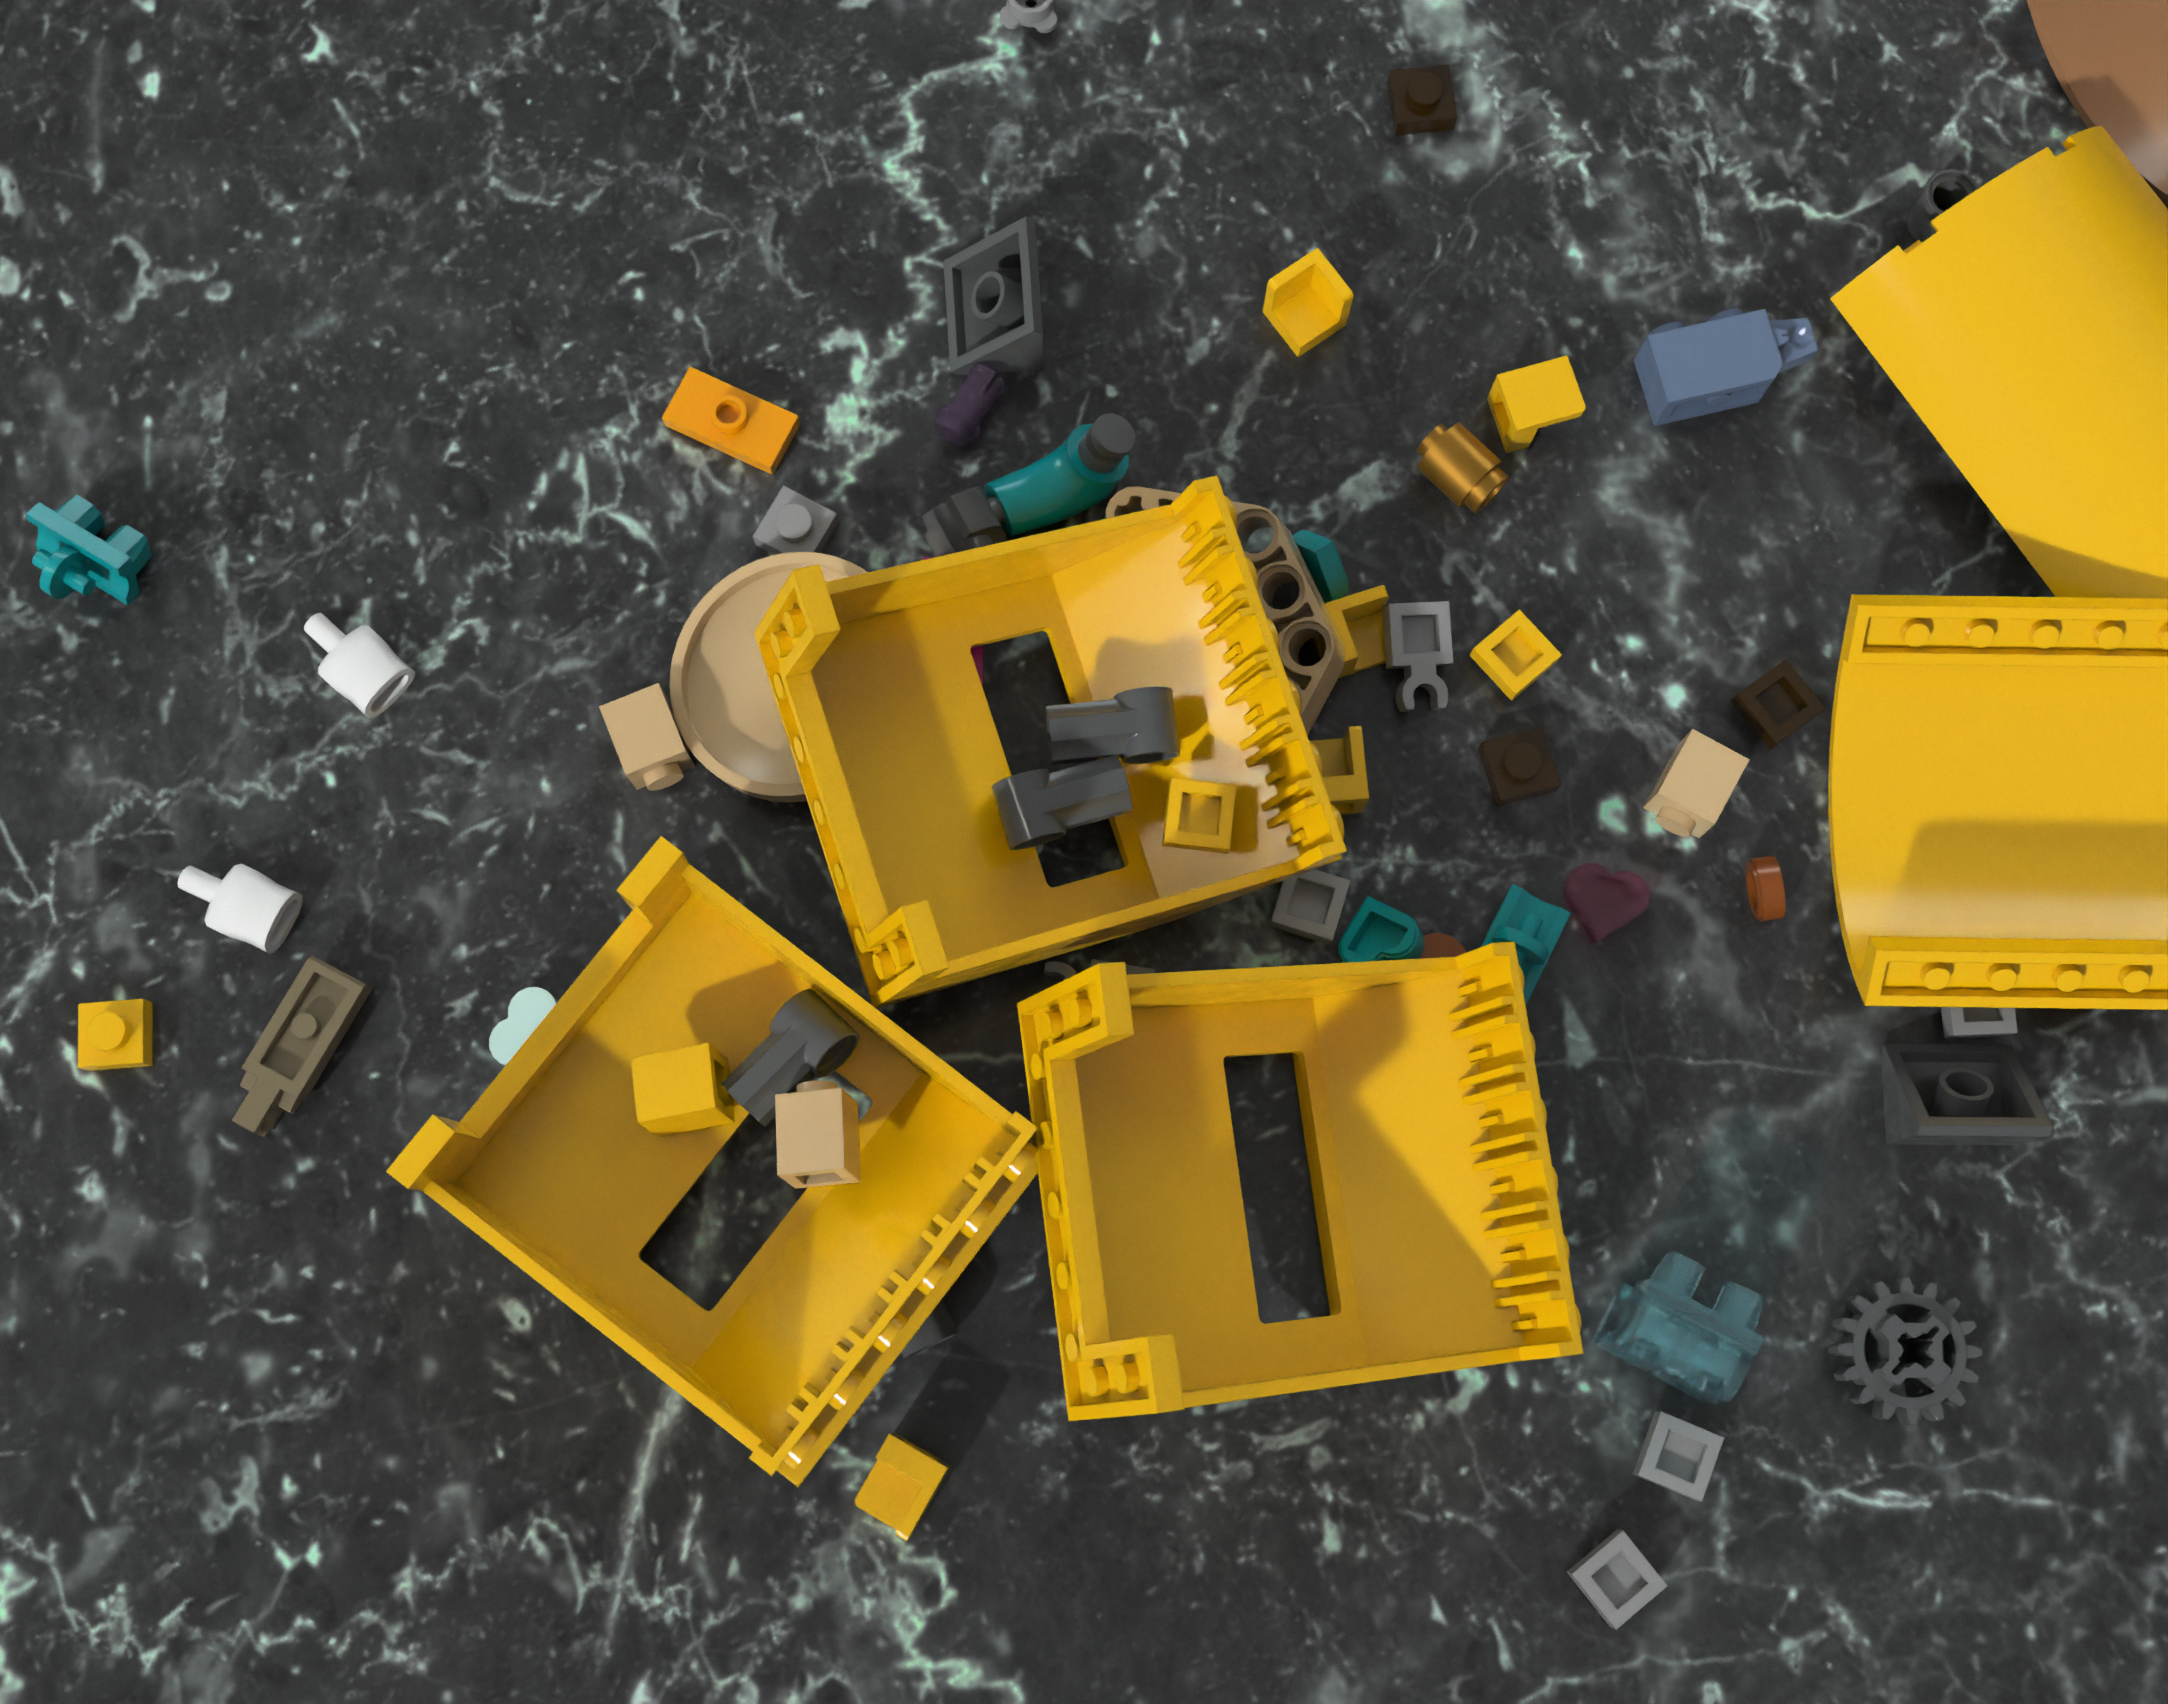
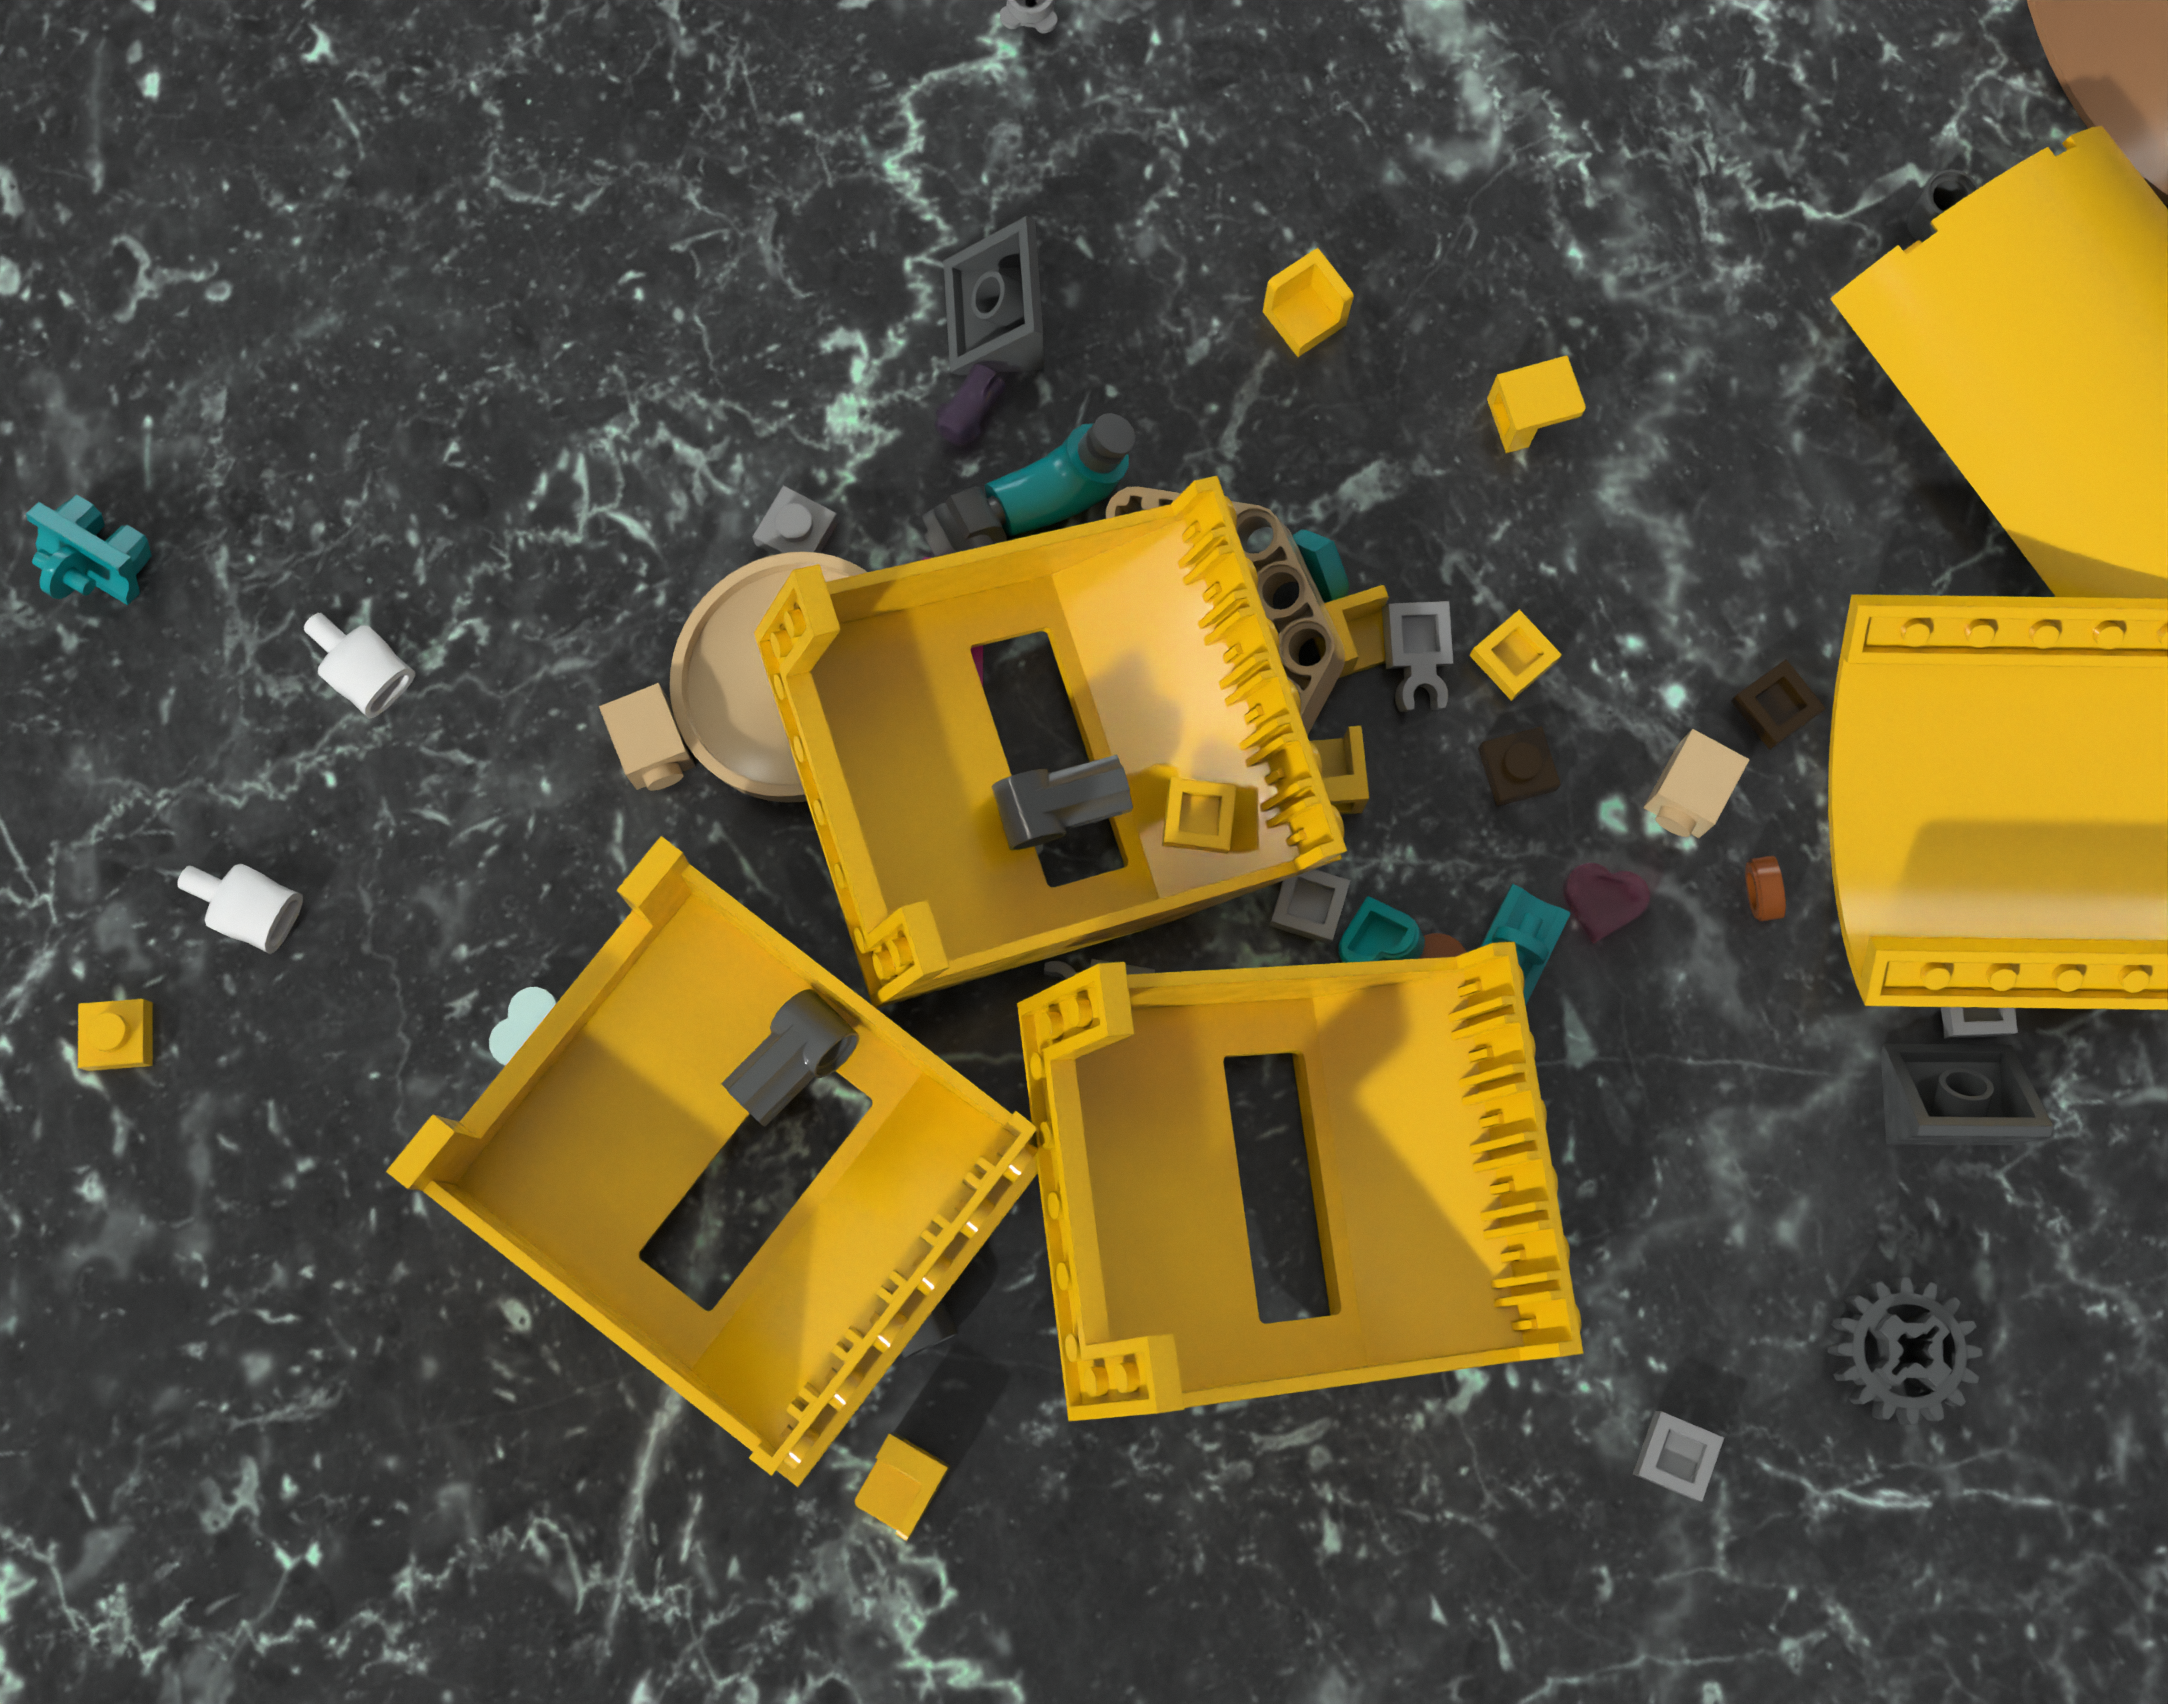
dark tan hinge [232,955,372,1137] -> none
yellow panel [631,1042,735,1137] -> none
light orange plate [662,367,801,475] -> none
tan brick [775,1080,861,1189] -> none
dark grey piece [1045,686,1180,765] -> none
dark brown plate [1387,64,1457,136] -> none
pearl gold brick [1417,422,1510,514] -> none
light grey plate [1567,1529,1667,1630] -> none
clear light blue hips [1591,1251,1765,1403] -> none
sand blue hinge [1634,308,1818,426] -> none

